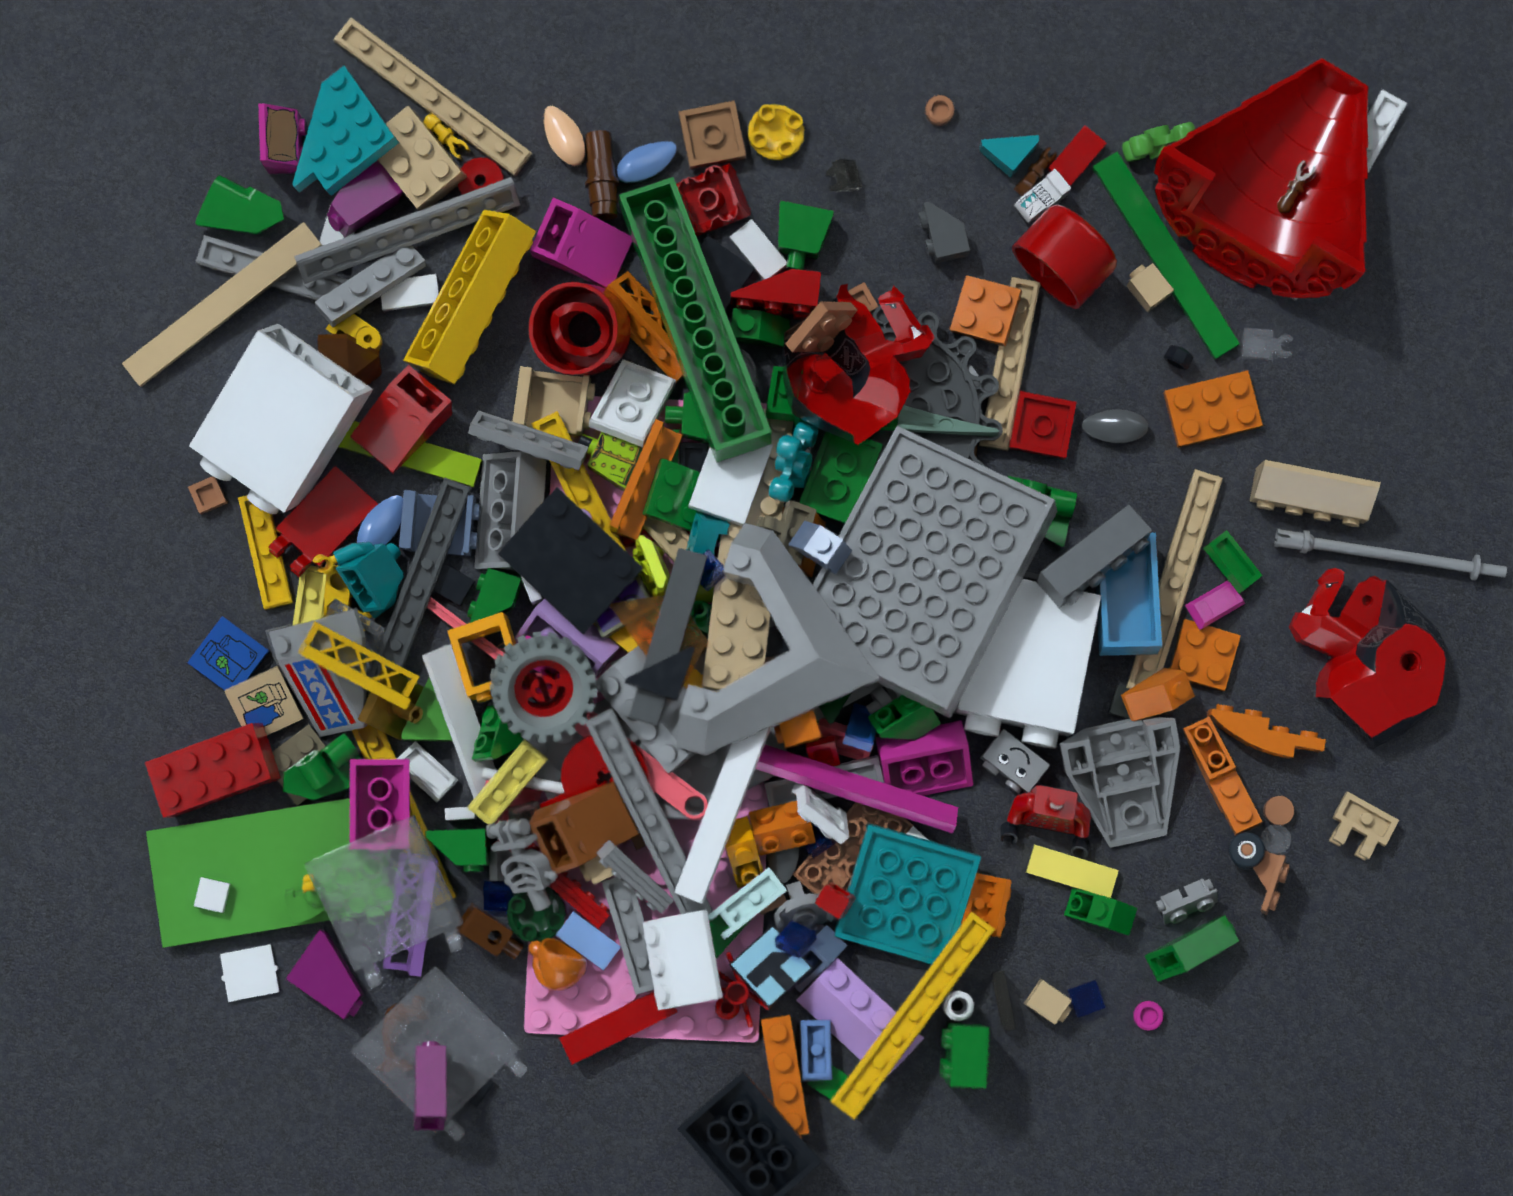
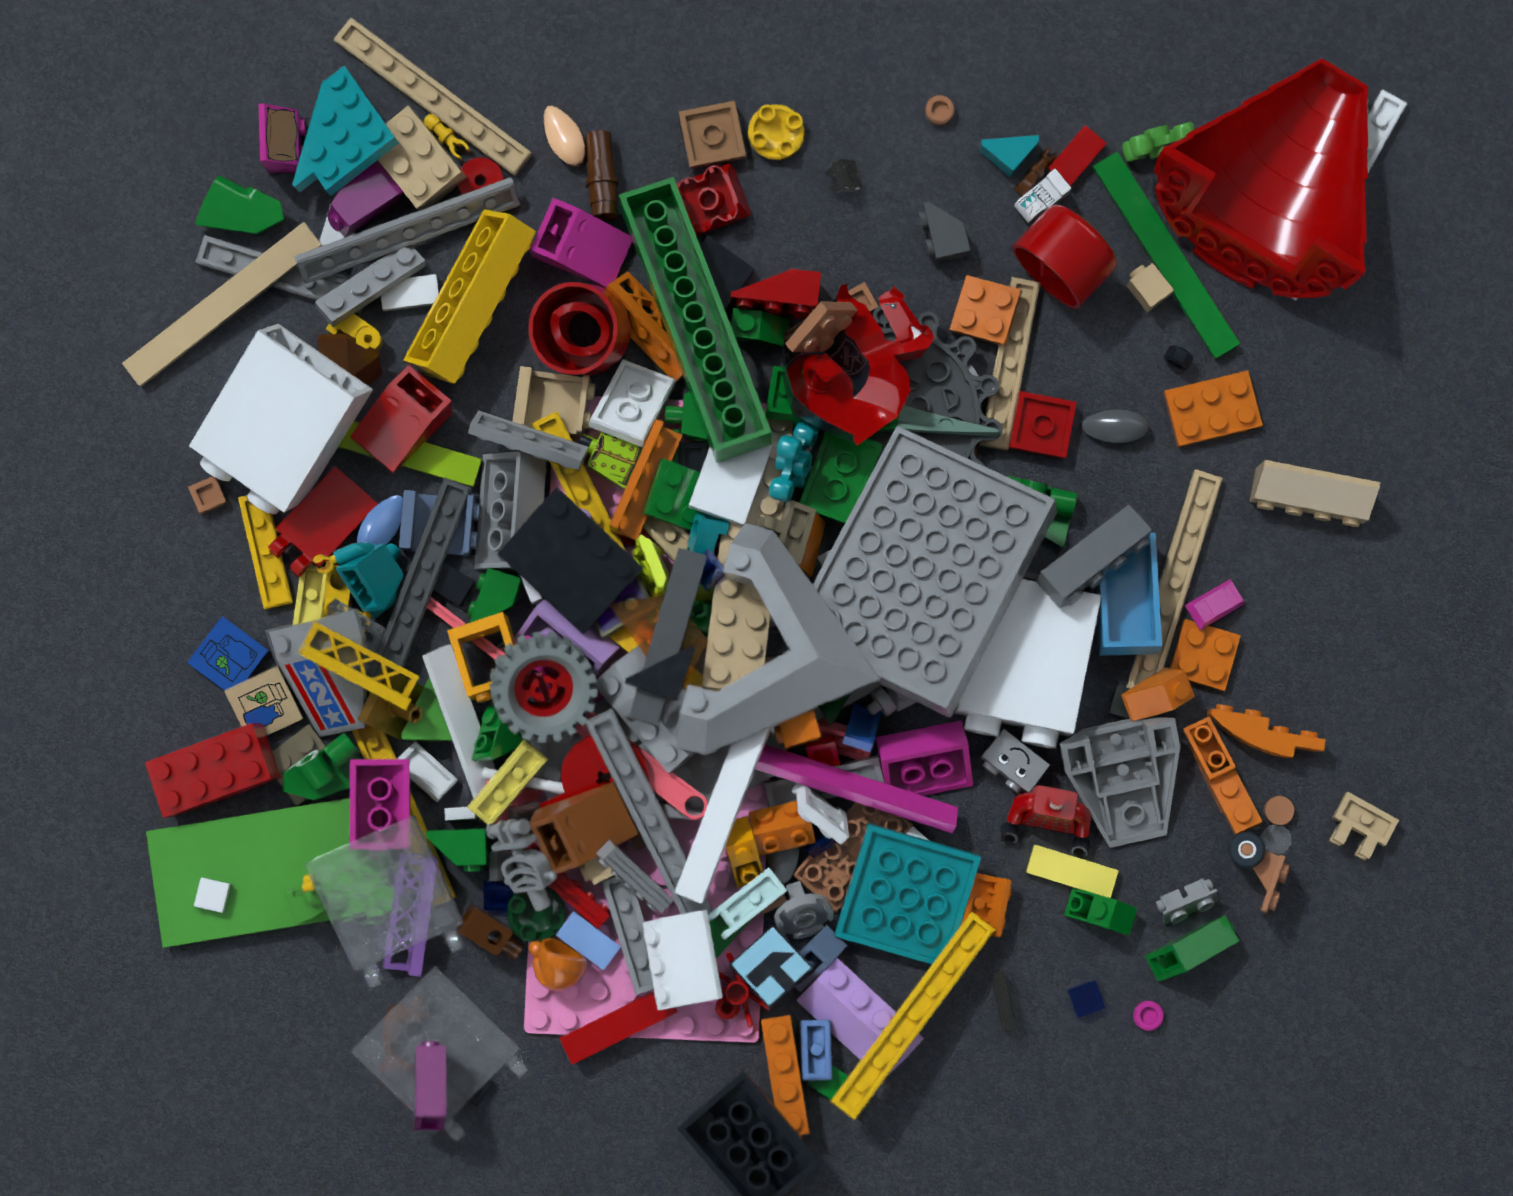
white piece [220,944,280,1002] -> none
magenta slope [286,930,364,1019] -> none
medium blue arm [617,141,676,183] -> none
white tile [729,219,787,280] -> none
clear blue tile [774,920,817,959] -> none
green torso [778,200,834,270] -> none
sand blue slope [788,521,852,575] -> none
red slope [815,882,856,919] -> none
green slope [868,695,941,740] -> none
green brick [939,1023,989,1088] -> none
white brick [943,991,974,1021] -> none
tan brick [1023,979,1072,1024] -> none
green tile [1203,530,1263,594] -> none
clear plate [1241,328,1293,360] -> none
light grey bar [1274,528,1507,581] -> none
reddish brown piece [1277,160,1317,214] -> none
red piece [1289,568,1446,749] -> none

